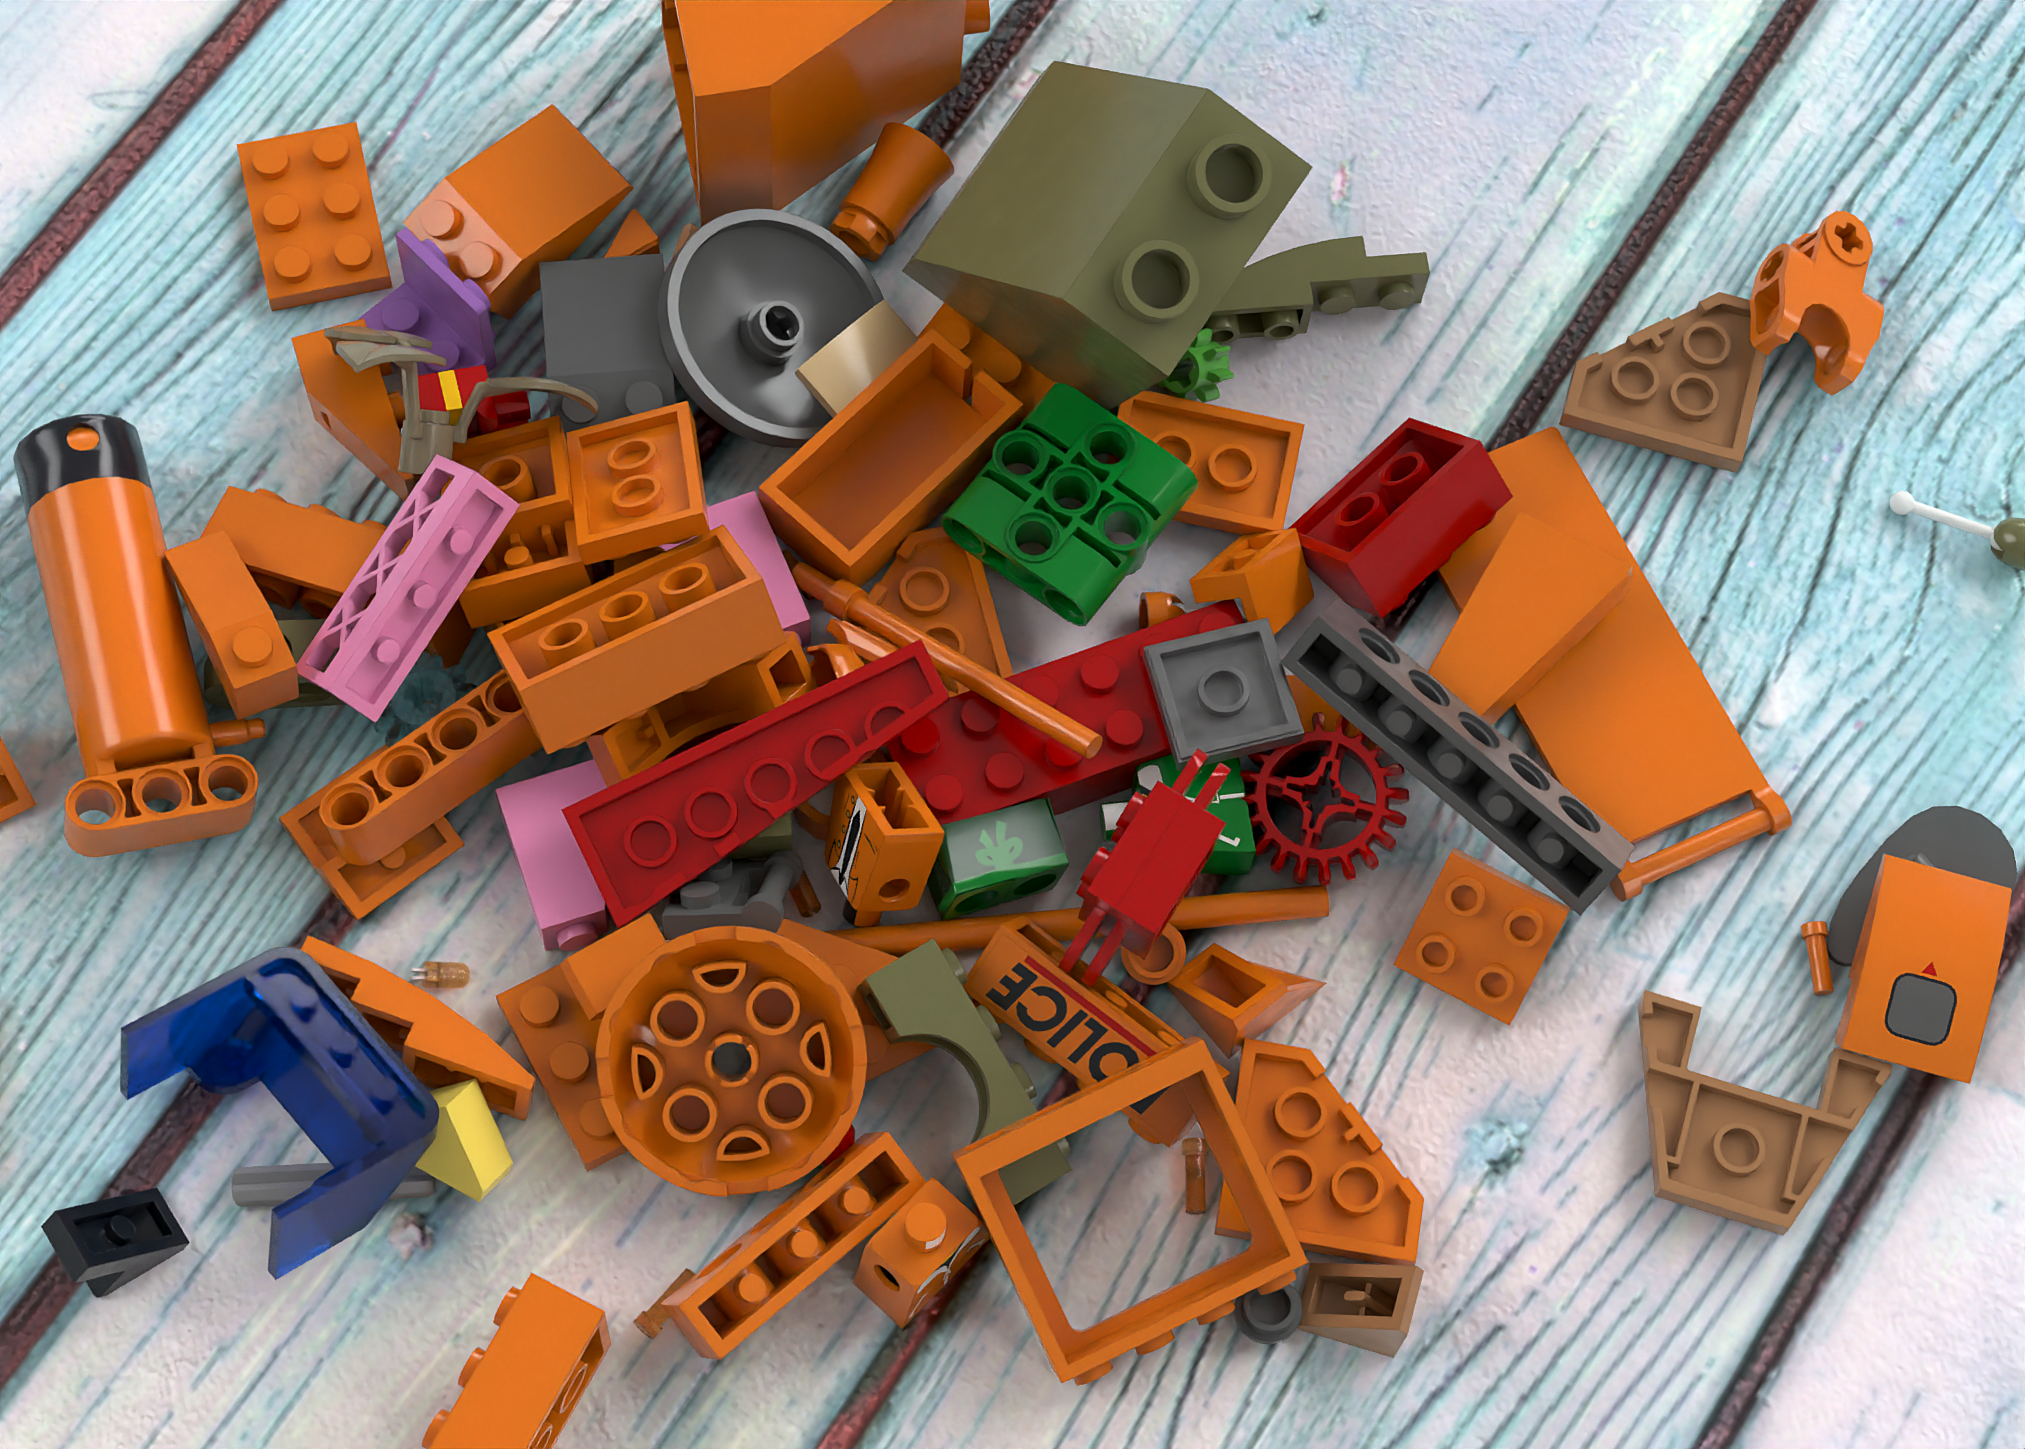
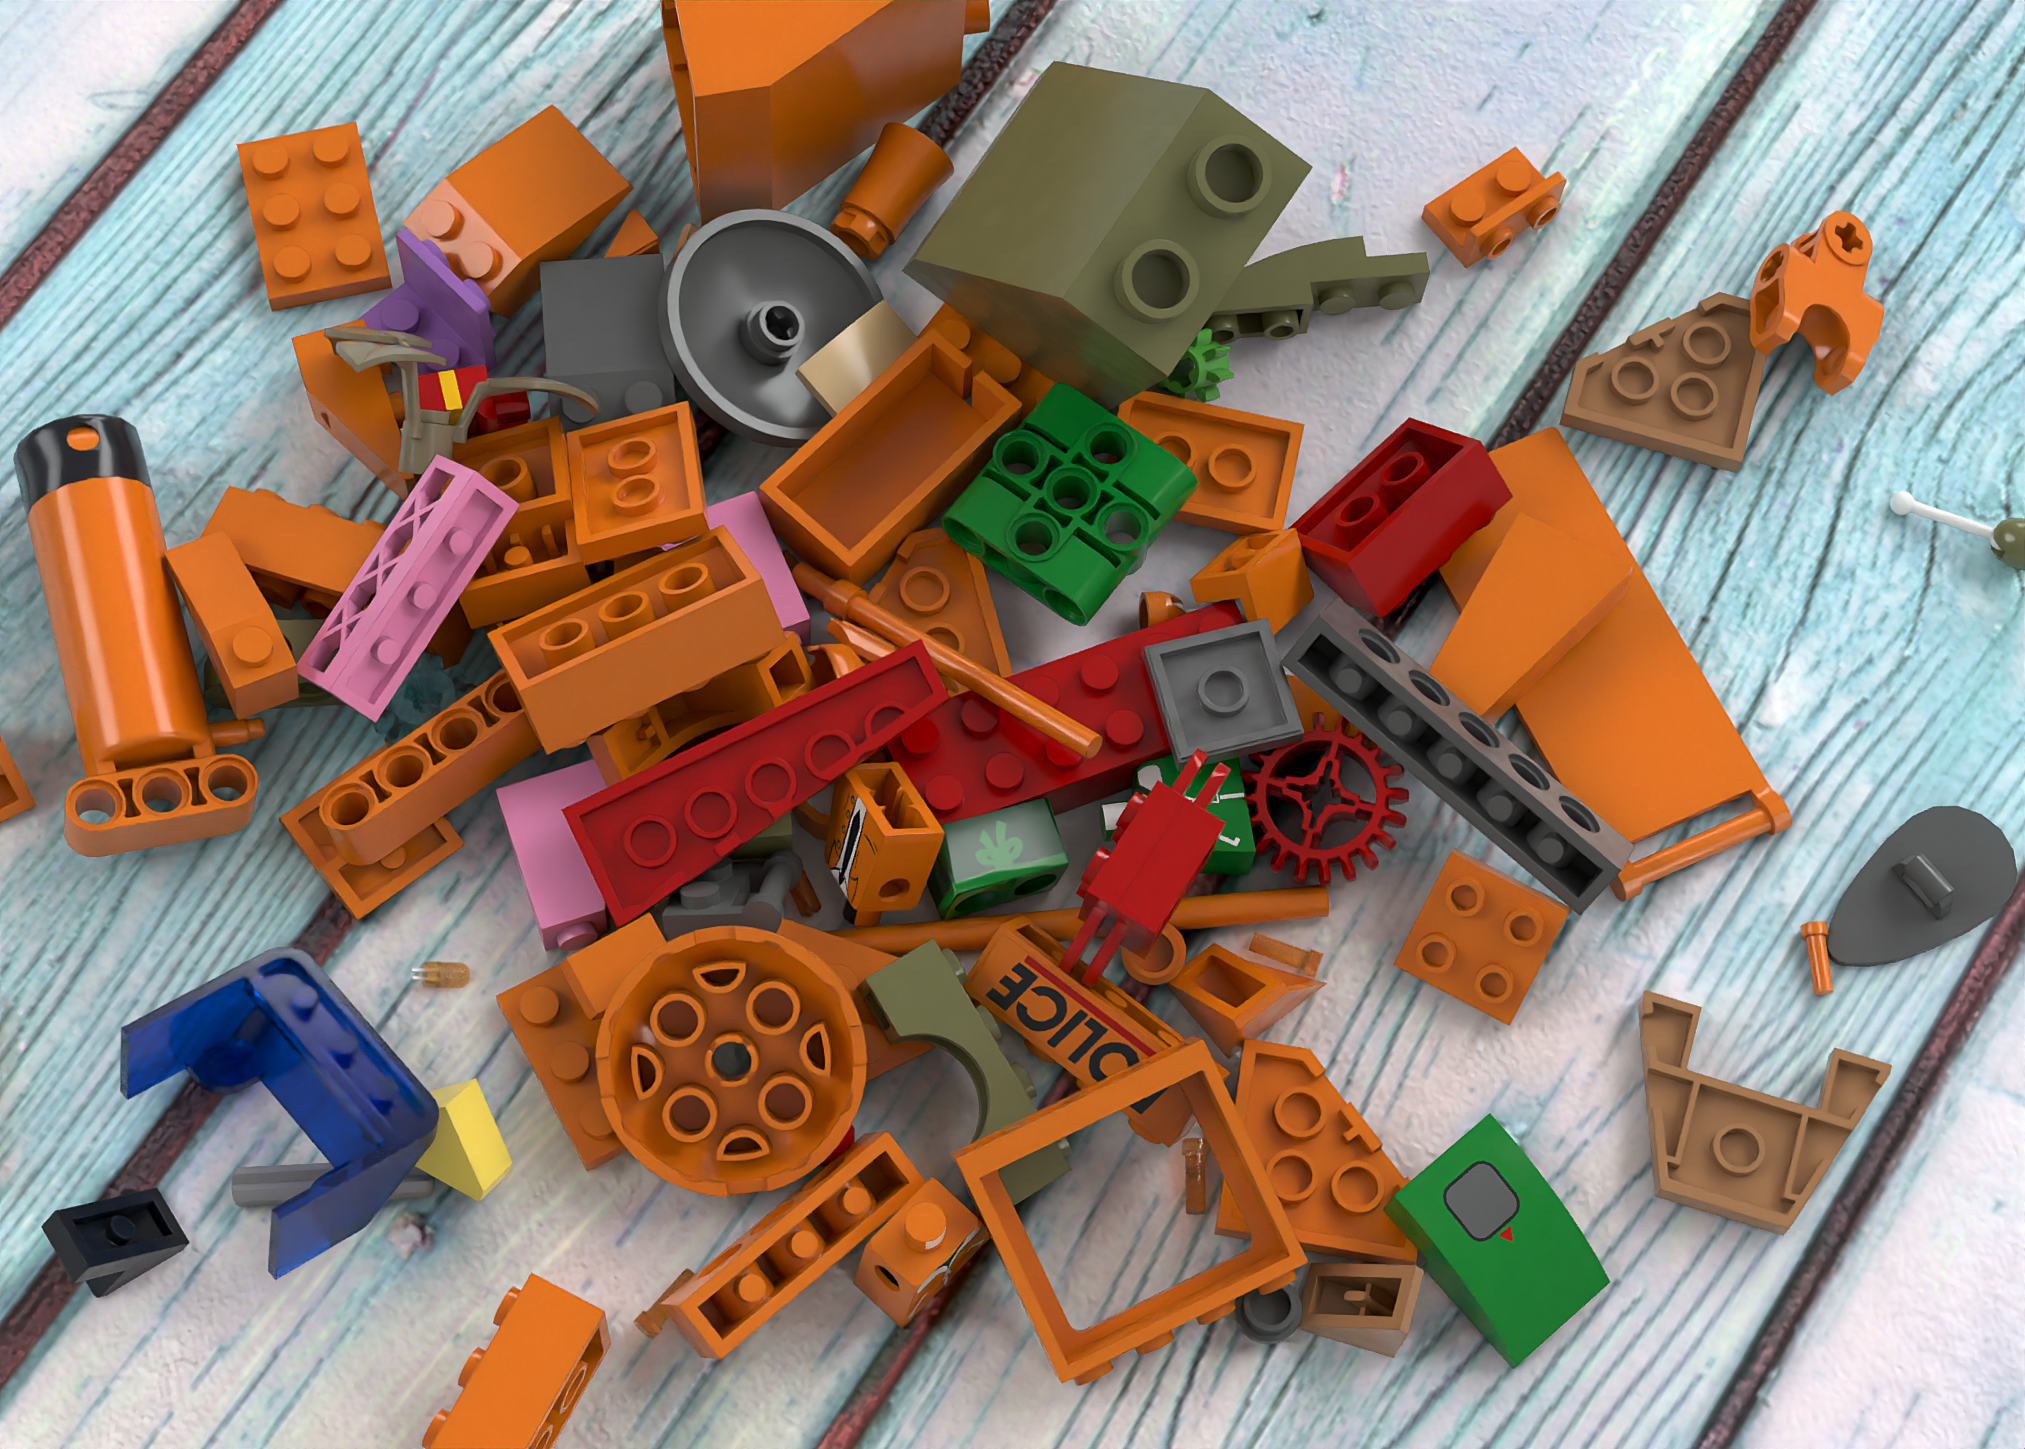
orange slope [295,935,535,1121] -> none
orange slope [1834,853,2012,1084] -> none
none -> clear orange piece [1249,932,1323,978]
none -> green slope [1383,1113,1610,1369]
none -> orange bracket [1421,146,1567,268]

